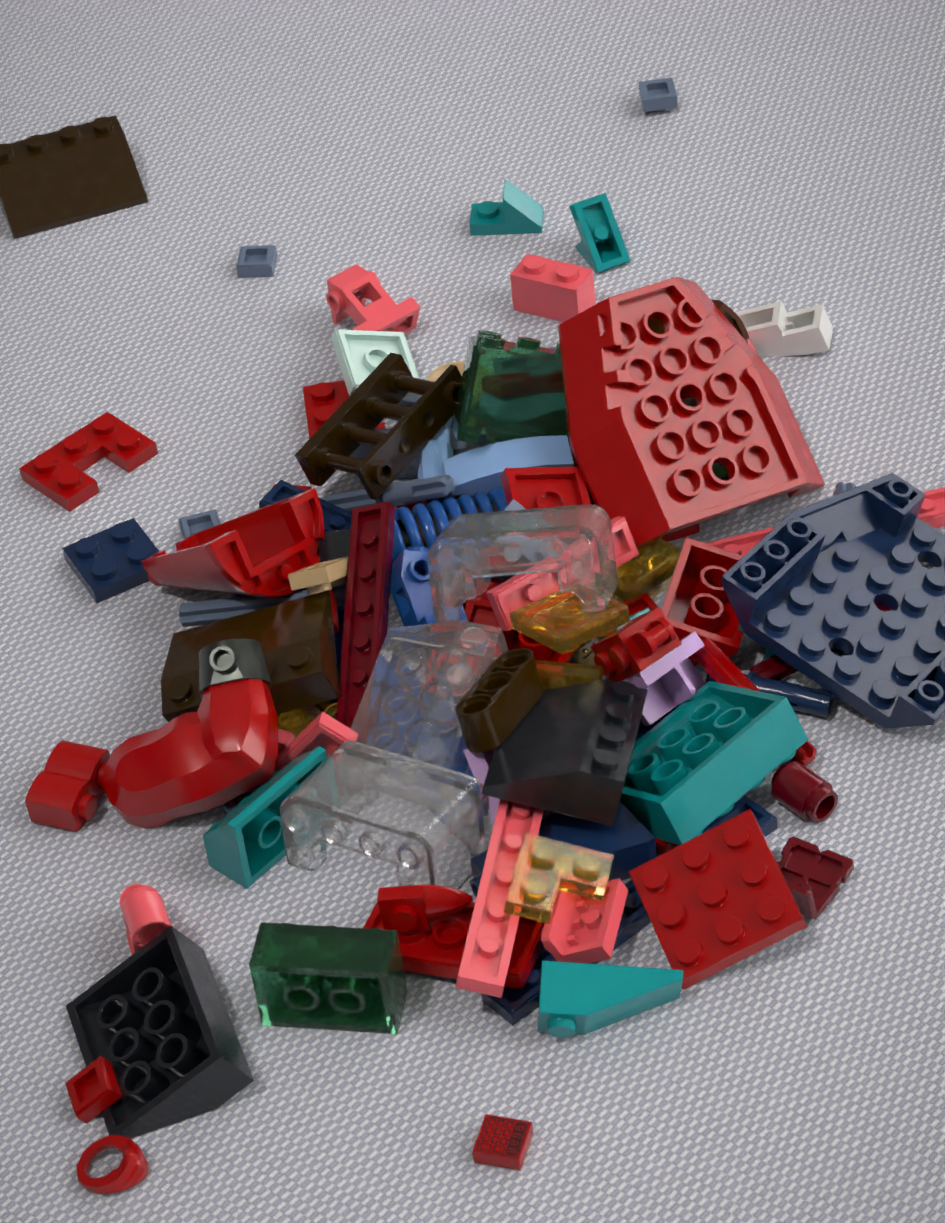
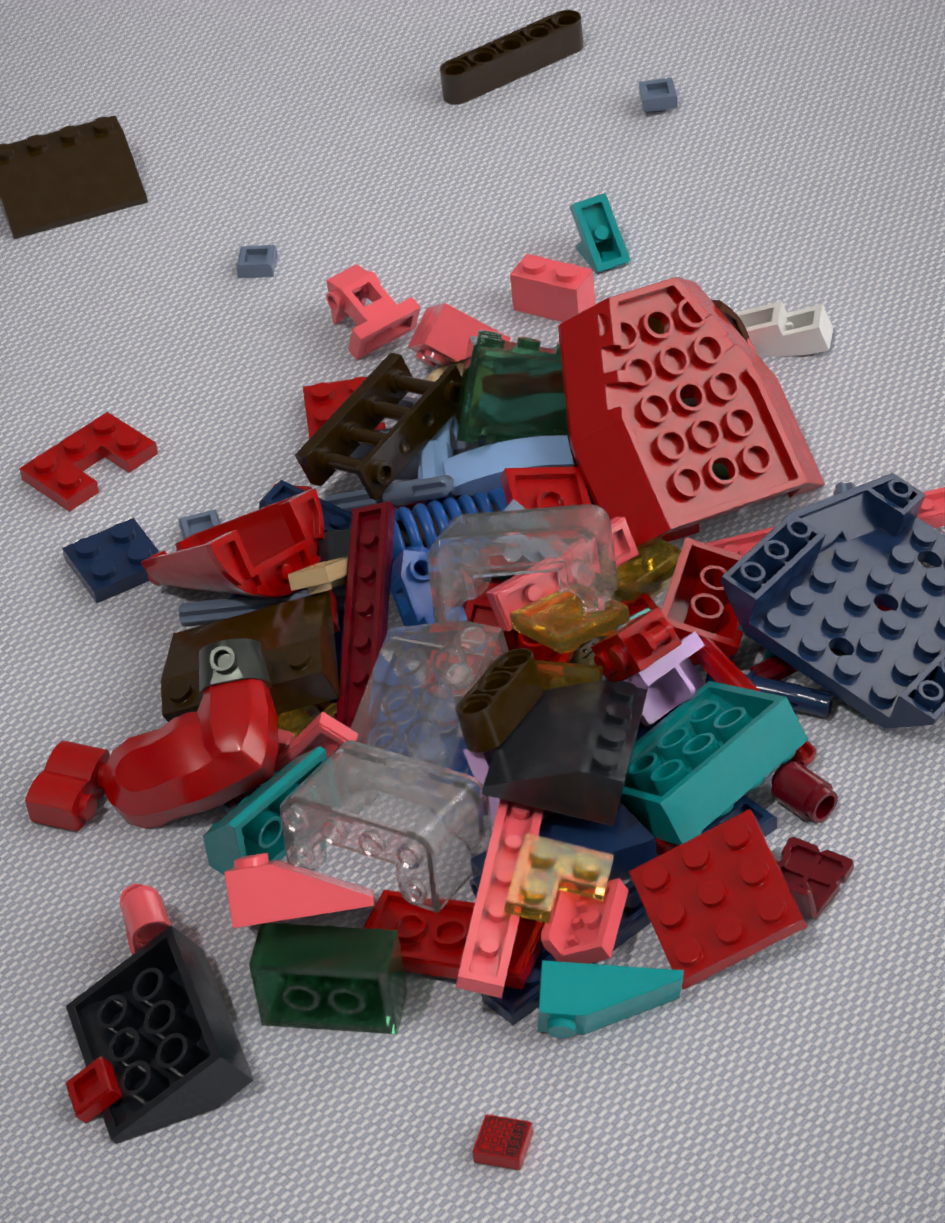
red piece [76,1135,149,1194] -> none
light aqua tile [331,329,420,398] -> none
red plate [377,884,473,934] -> none
teal slope [469,180,543,236] -> none
none -> coral slope [224,853,375,928]
none -> coral slope [408,303,511,367]
none -> dark brown beam [440,10,584,105]

